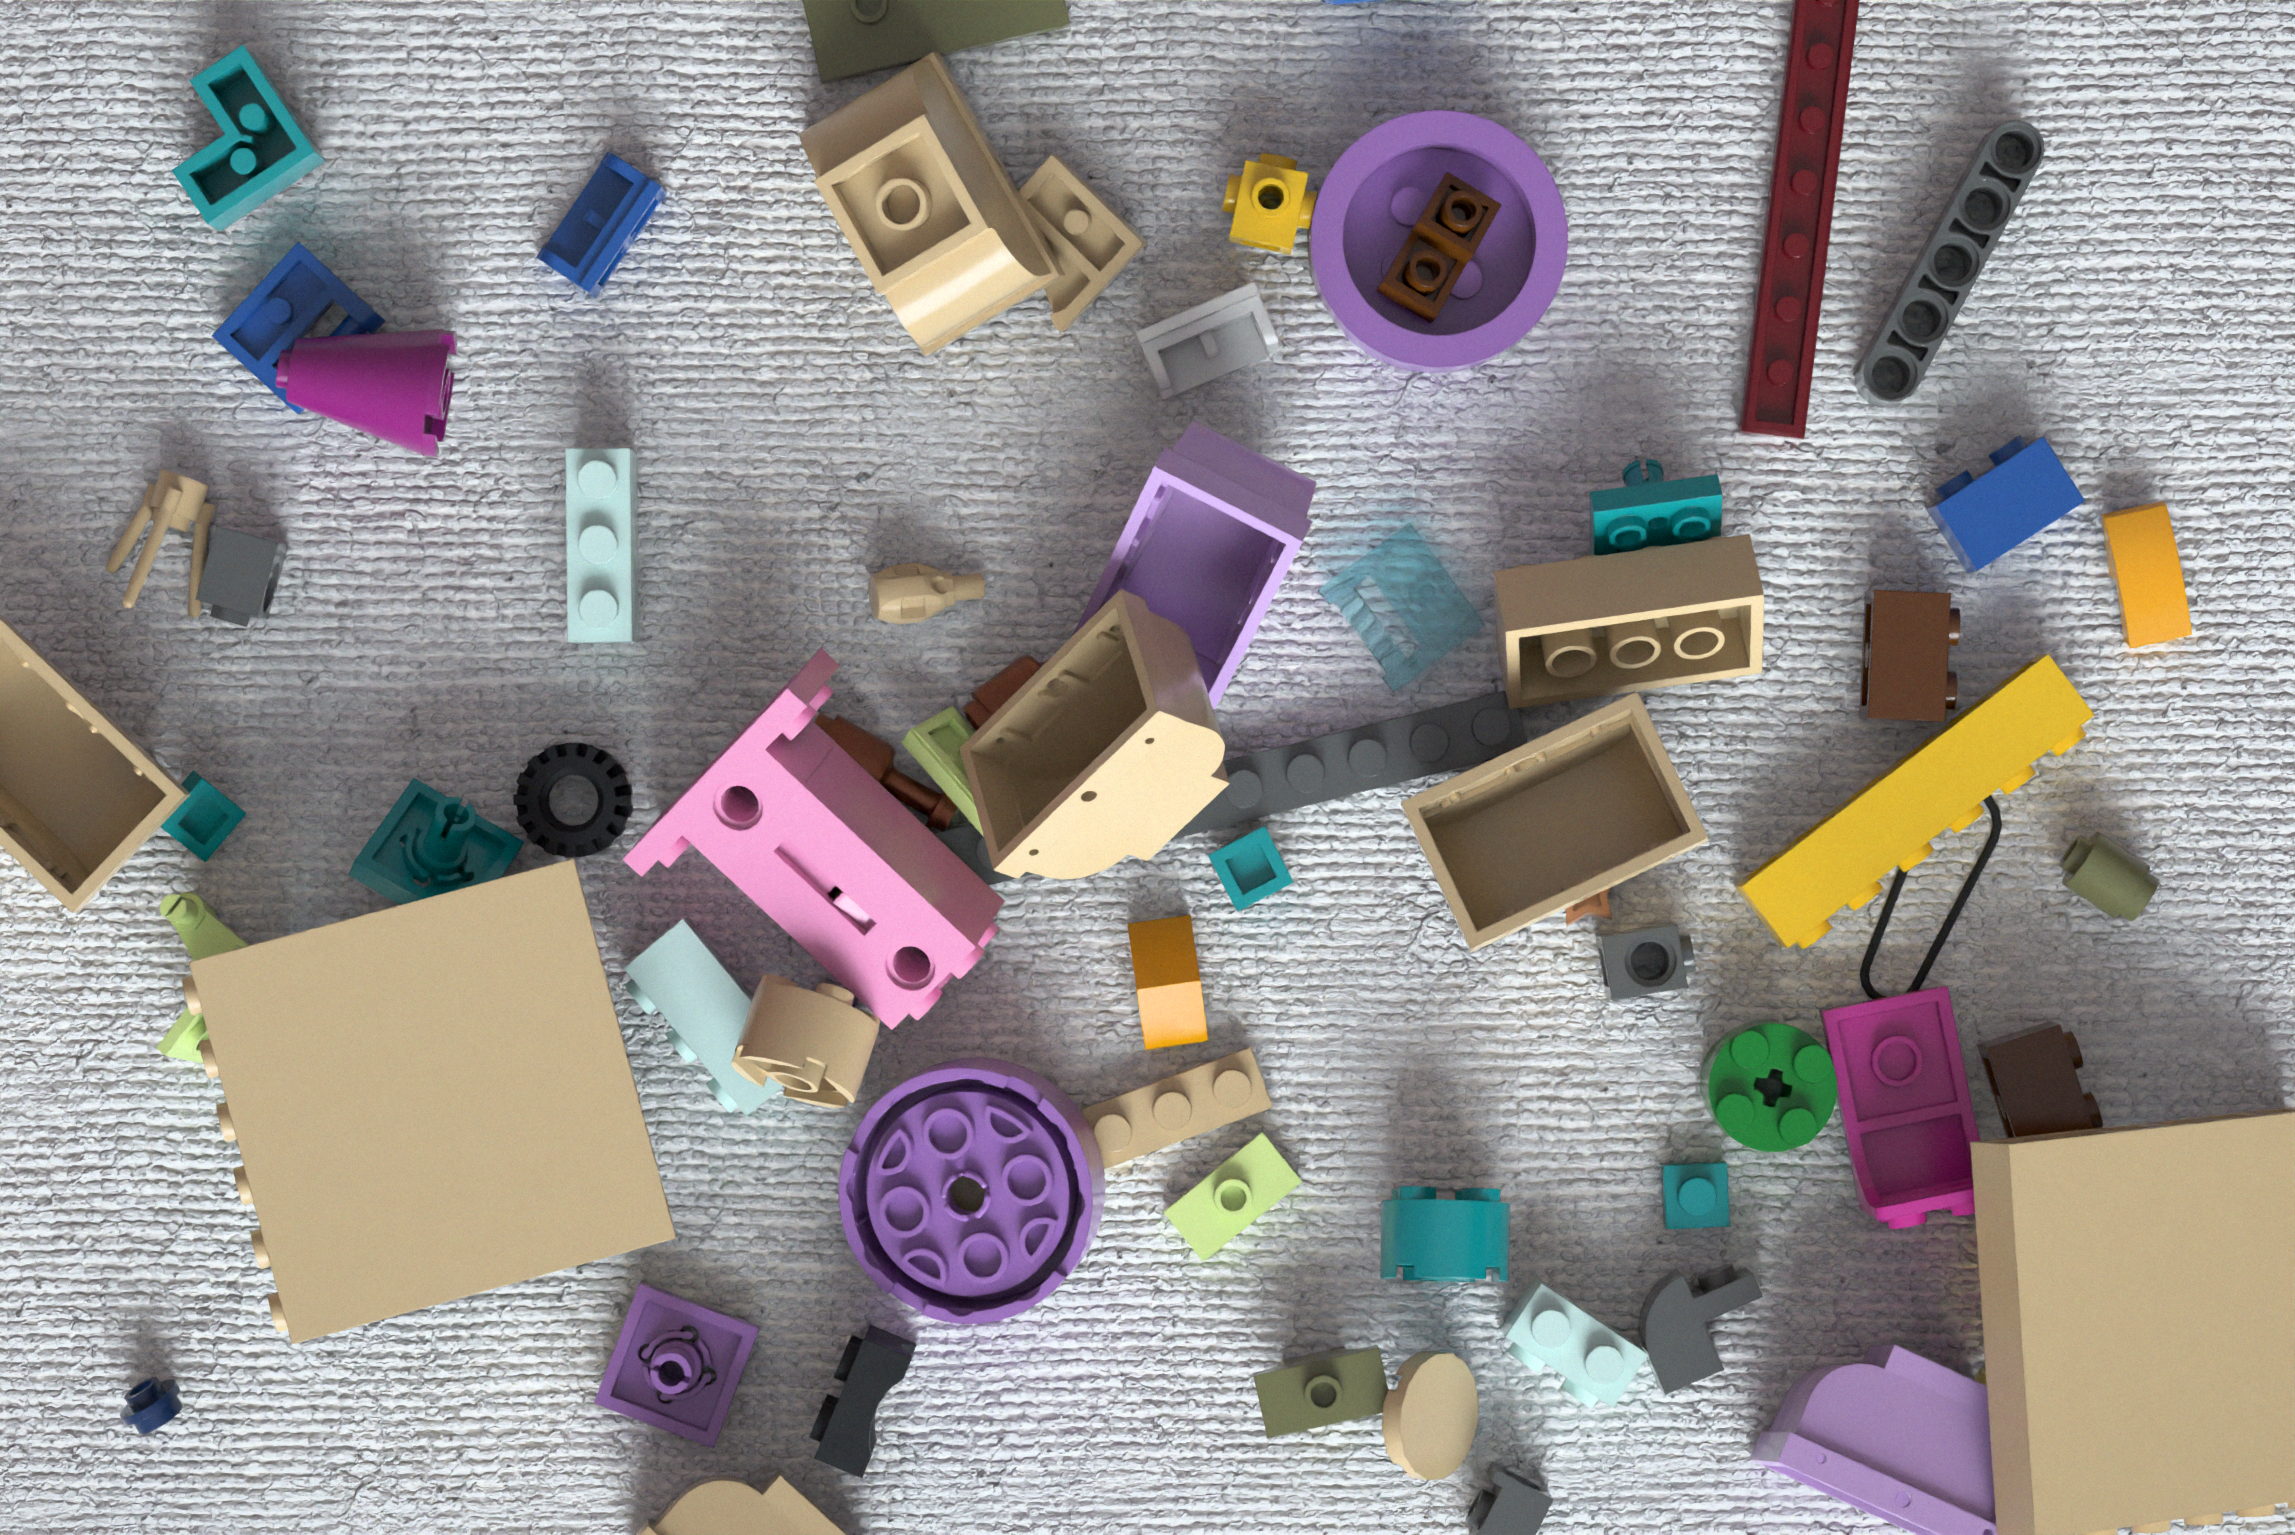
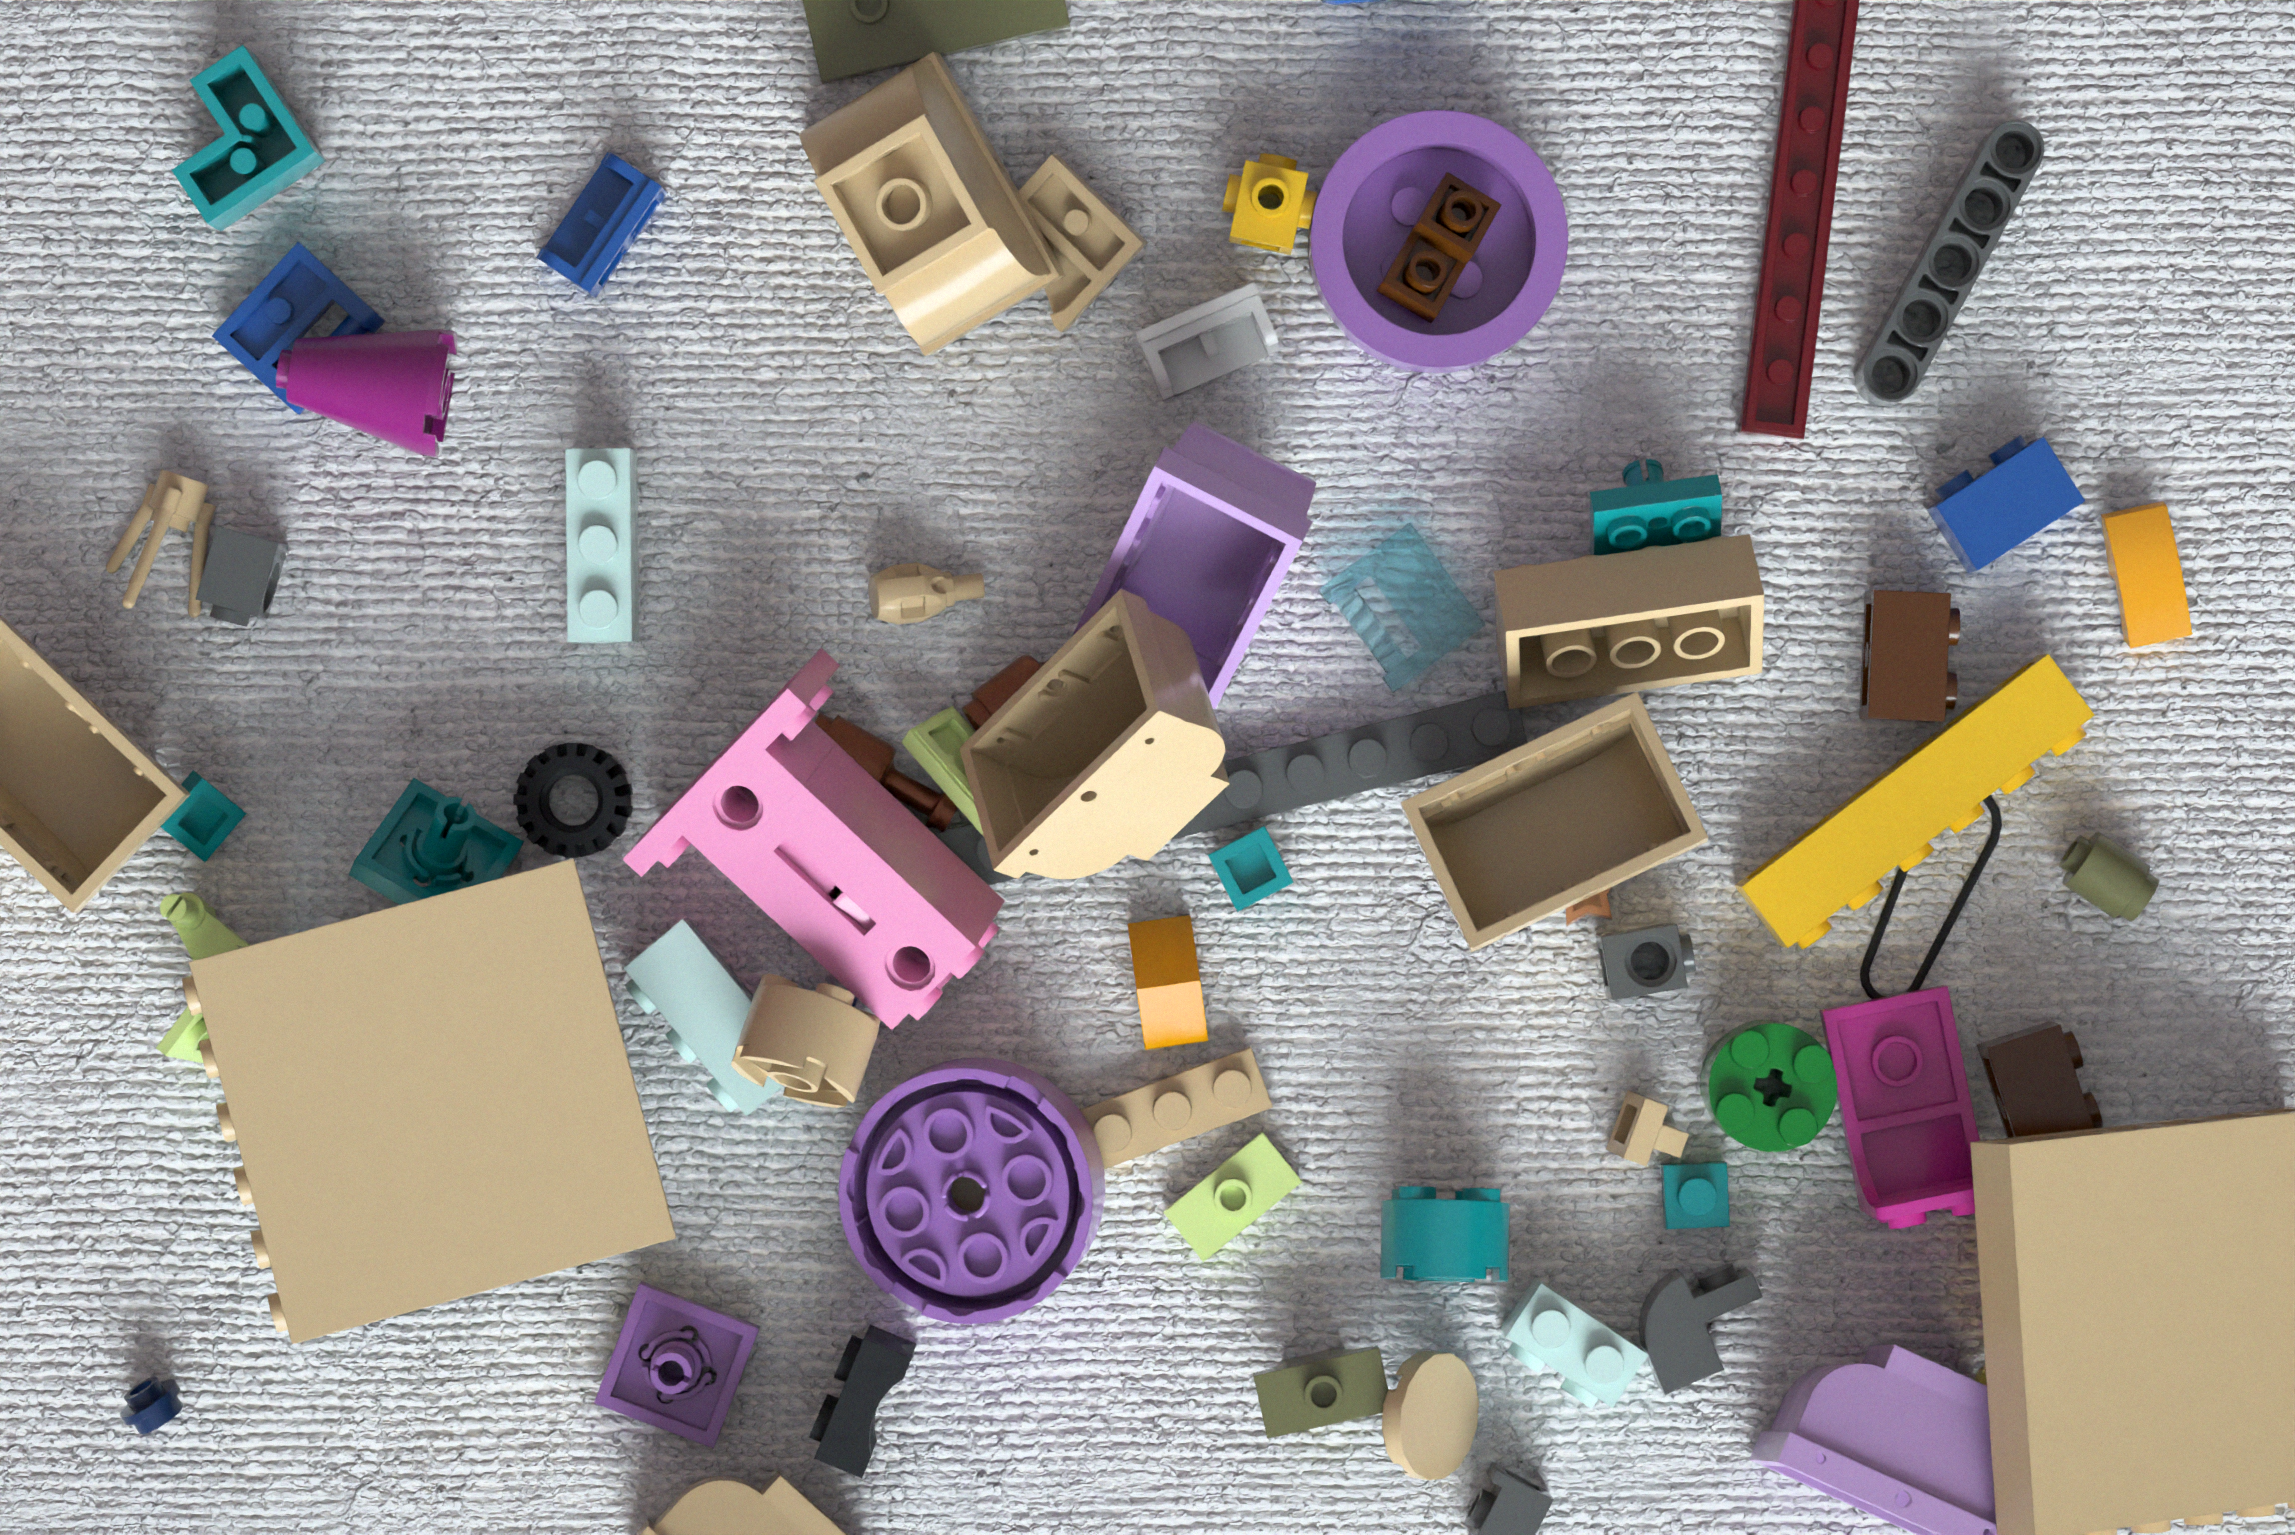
none -> tan tile [1606,1090,1689,1167]

